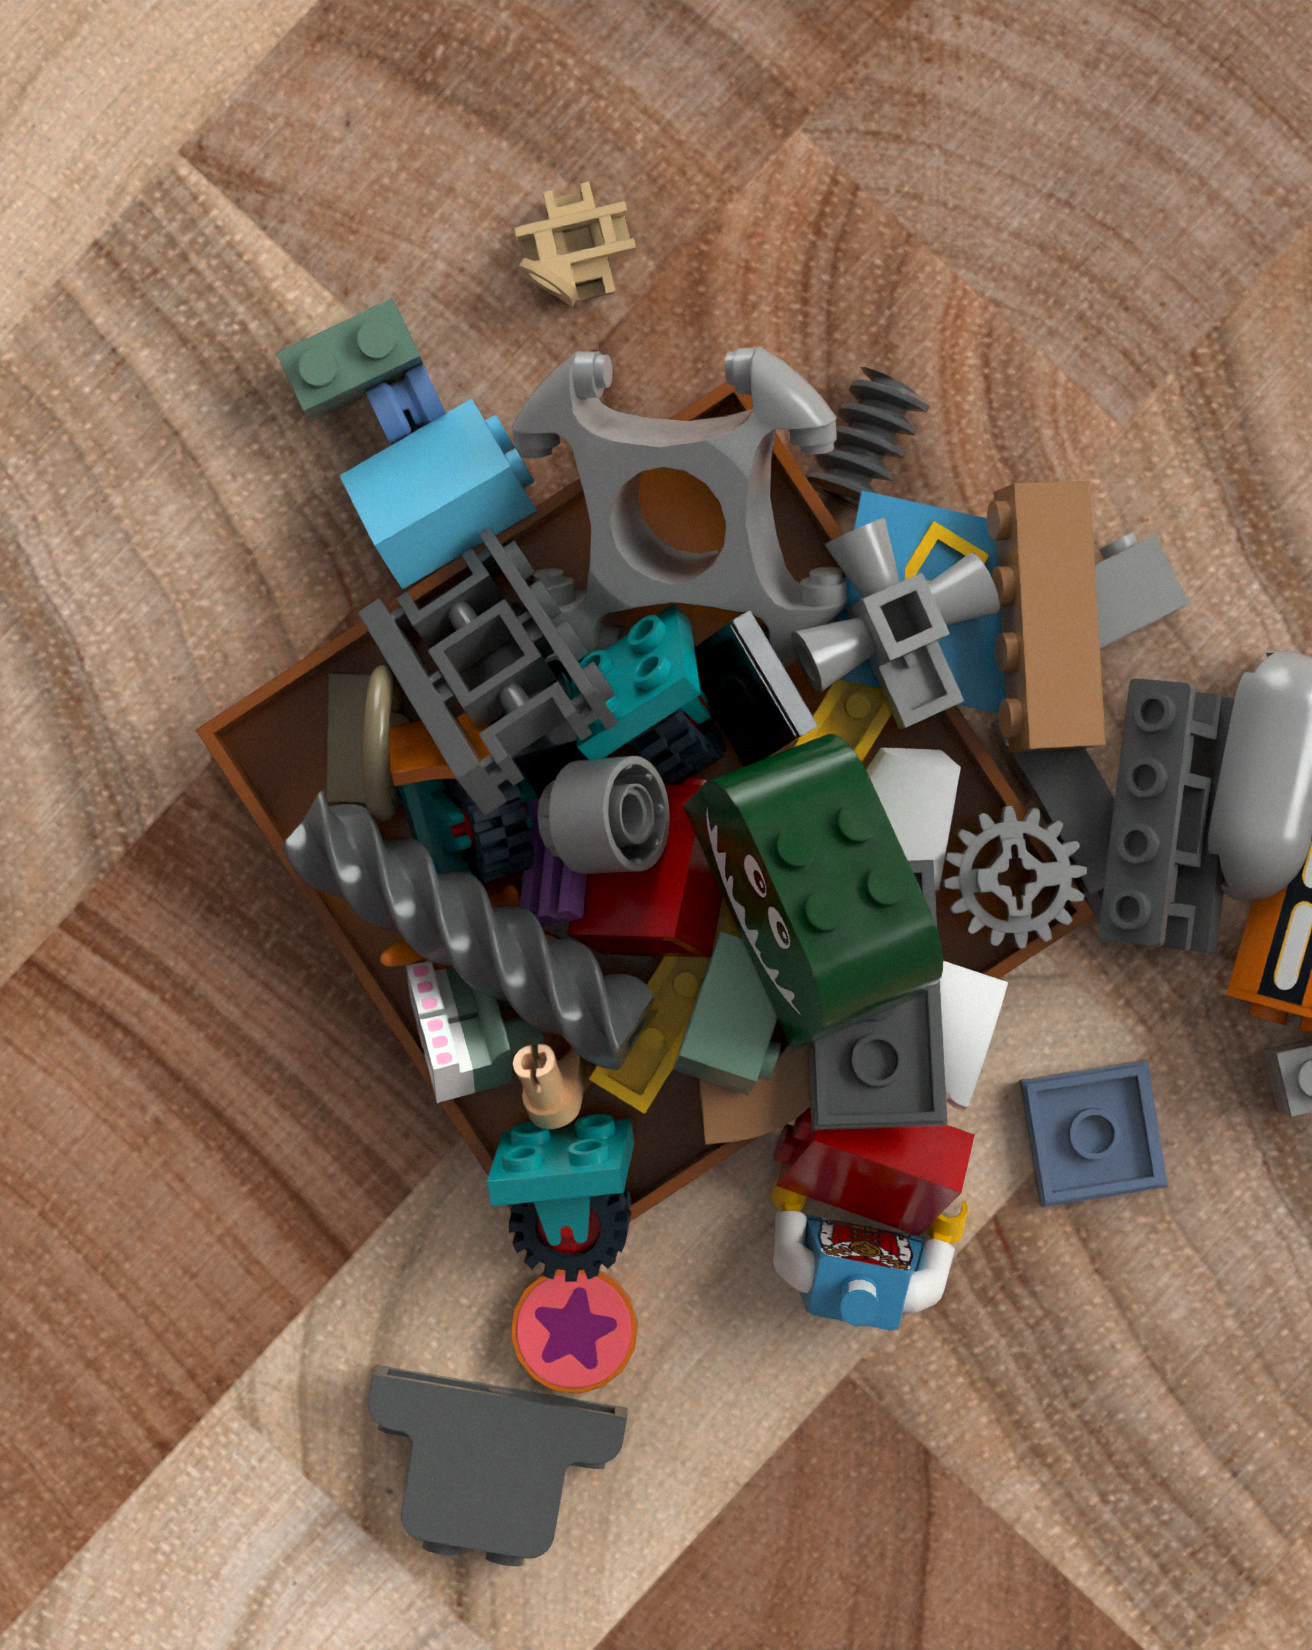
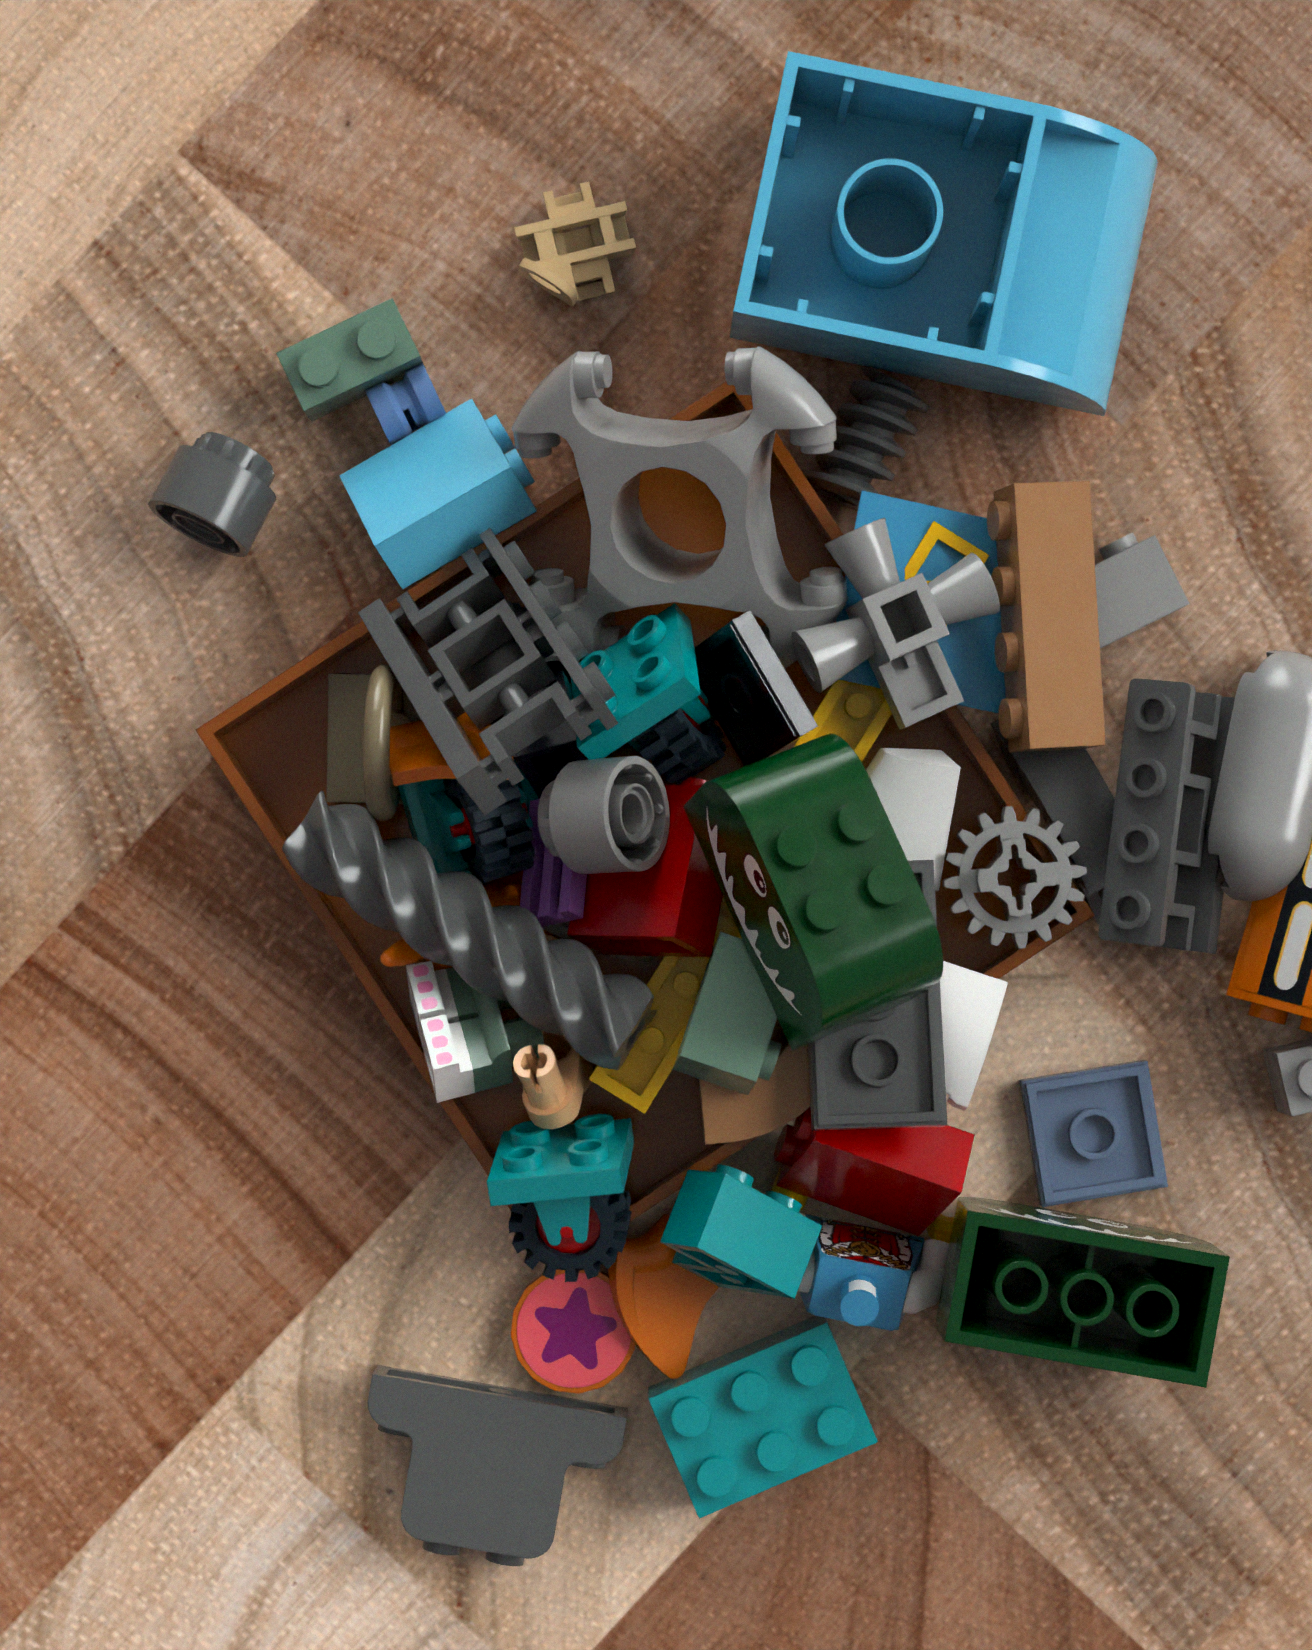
none -> dark grey piece [148,432,276,557]
none -> orange arm [608,1214,719,1379]
none -> teal brick [648,1316,878,1519]
none -> teal brick [660,1164,822,1299]
none -> medium azure brick [730,51,1158,416]
none -> dark green brick [935,1197,1230,1388]

